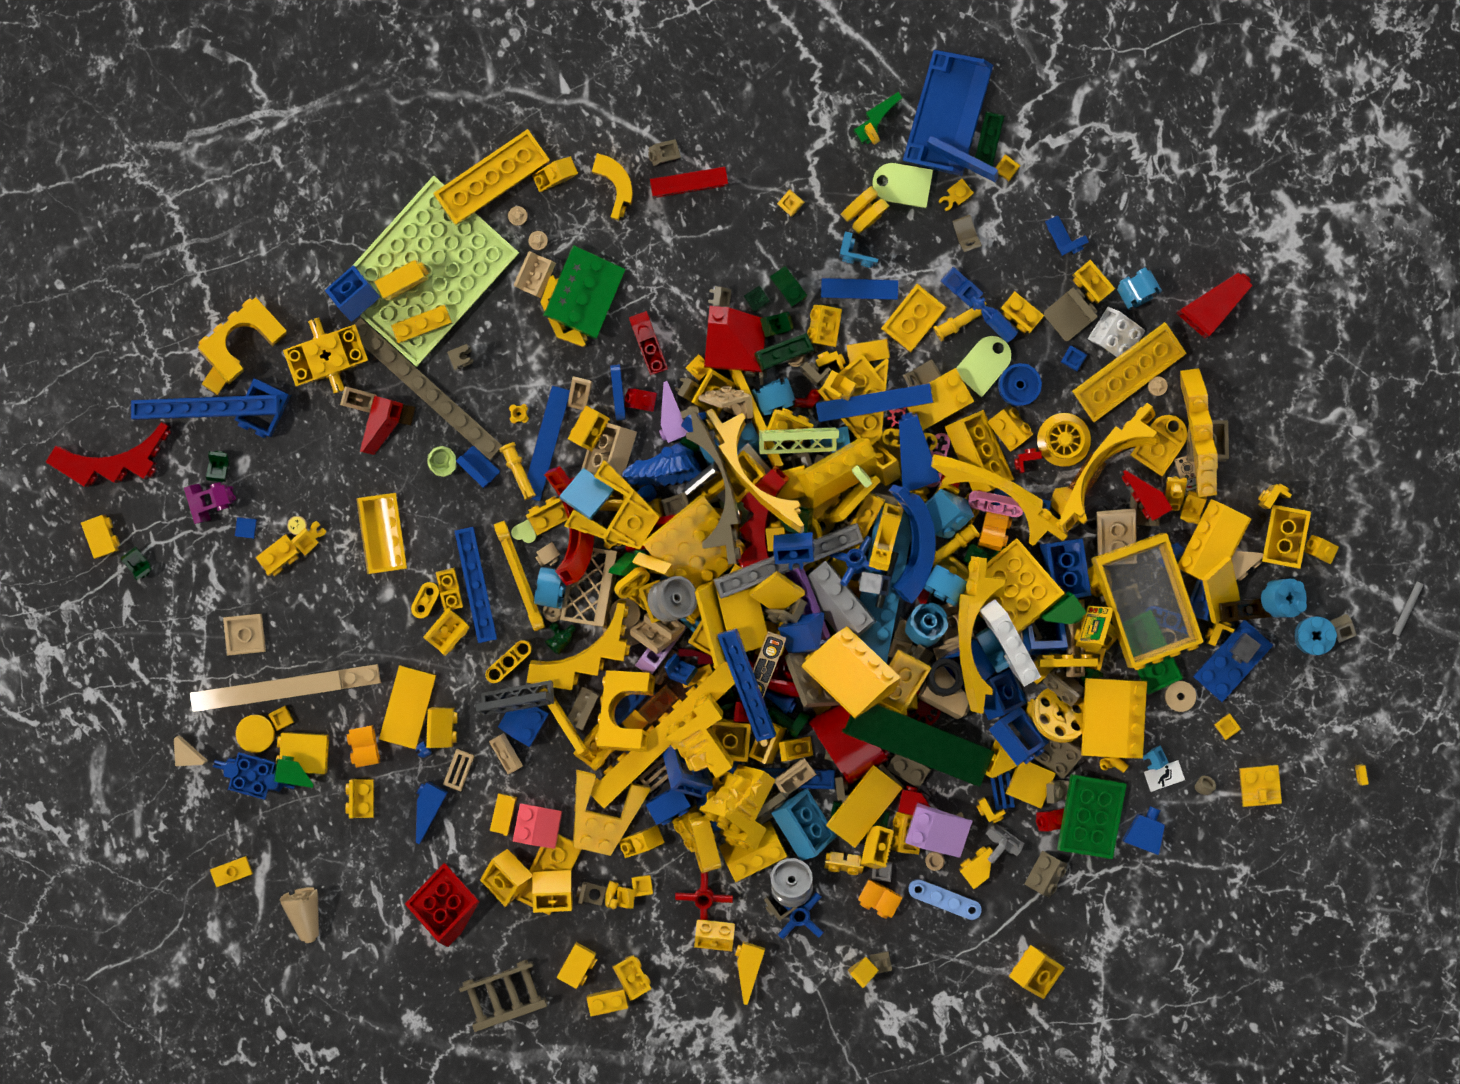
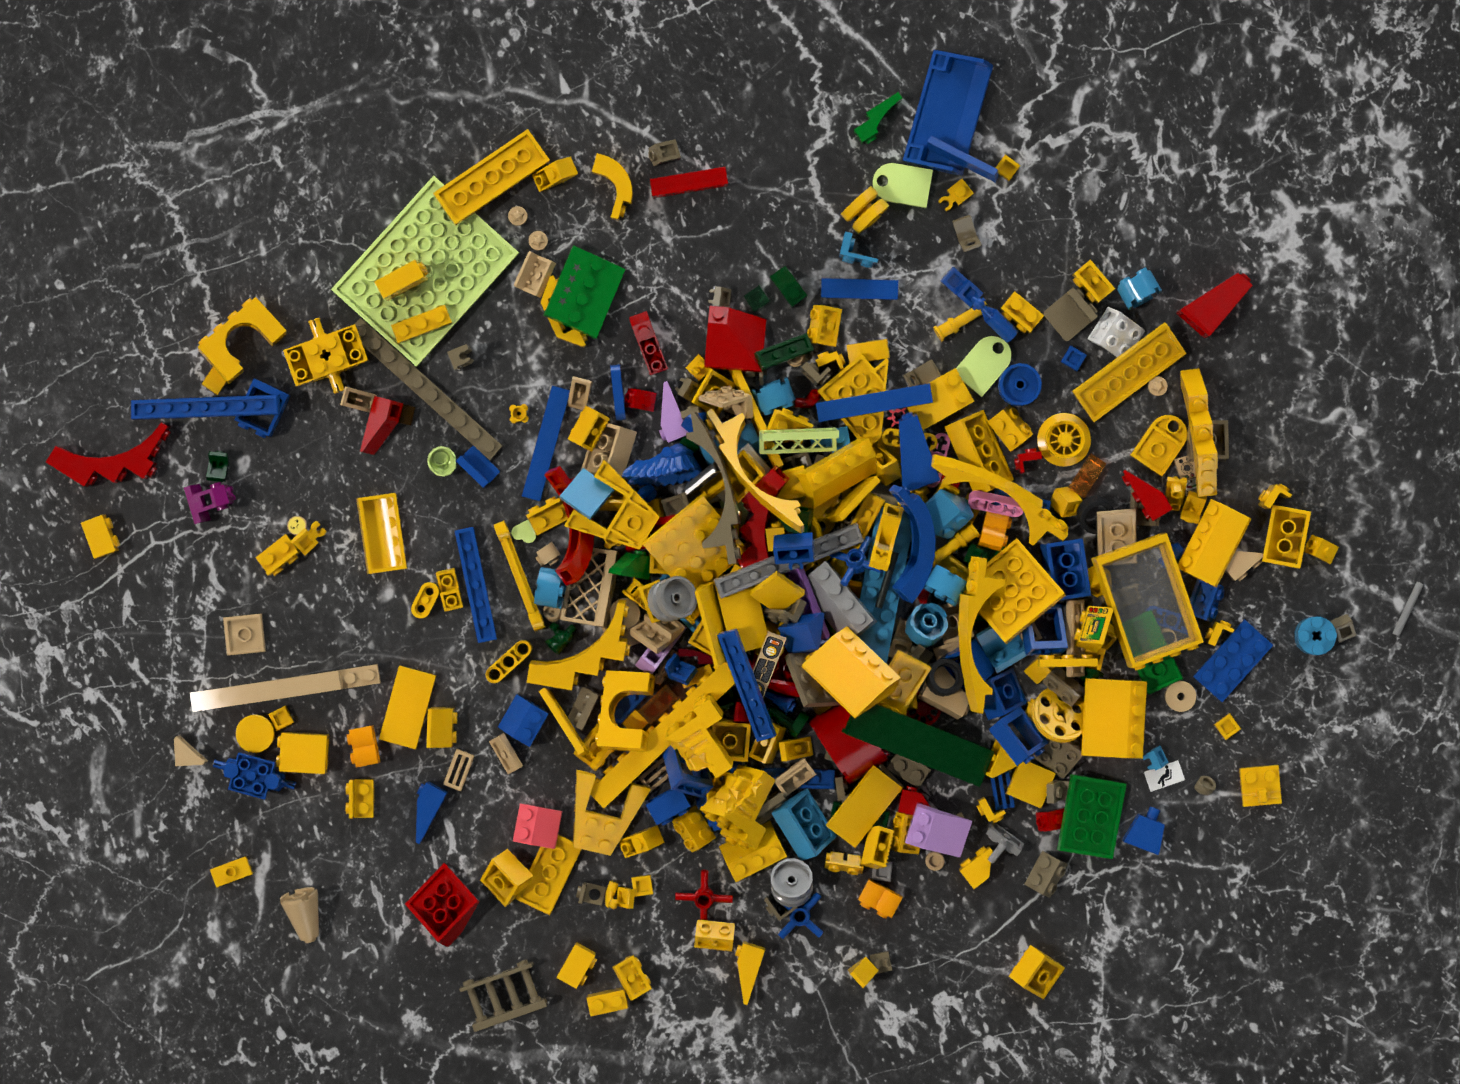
dark green bracket [121,547,152,581] -> none
blue tile [235,517,257,539] -> none
green slope [274,756,314,788] -> none
blue slope [325,265,380,322] -> none
blue hinge [416,741,432,758] -> none
yellow bracket [423,608,470,656] -> none
dark grey fence [476,680,554,716] -> none
yellow panel [490,793,517,836] -> none
yellow pin [499,442,536,500] -> none
yellow slope [532,870,573,913] -> none
yellow plate [614,567,650,599] -> none
yellow slope [632,552,674,577] -> none
yellow beam [687,815,721,874] -> none
dark green bracket [760,311,793,337] -> none
yellow tile [777,189,805,217] -> none
yellow panel [822,370,857,401] -> none
yellowish green tile [852,465,872,487] -> none
flat silver brick [859,572,891,596] -> none
yellow tile [864,123,880,145] -> none
yellow tile [881,284,947,353] -> none
light blue plate [908,879,981,920] -> none
dark green tile [975,111,1005,167] -> none
white arch [979,599,1041,687] -> none
green slope [1040,592,1087,624] -> none
blue bracket [1045,216,1089,256] -> none
yellow slope [1059,403,1160,534] -> none
yellow arm [1100,757,1129,773] -> none
yellow tile [1202,556,1240,624] -> none
dark brown slope [1219,599,1272,622] -> none
flat silver brick [1230,633,1261,664] -> none
dark azure brick [1261,579,1307,618] -> none
yellow tile [1355,764,1369,786] -> none

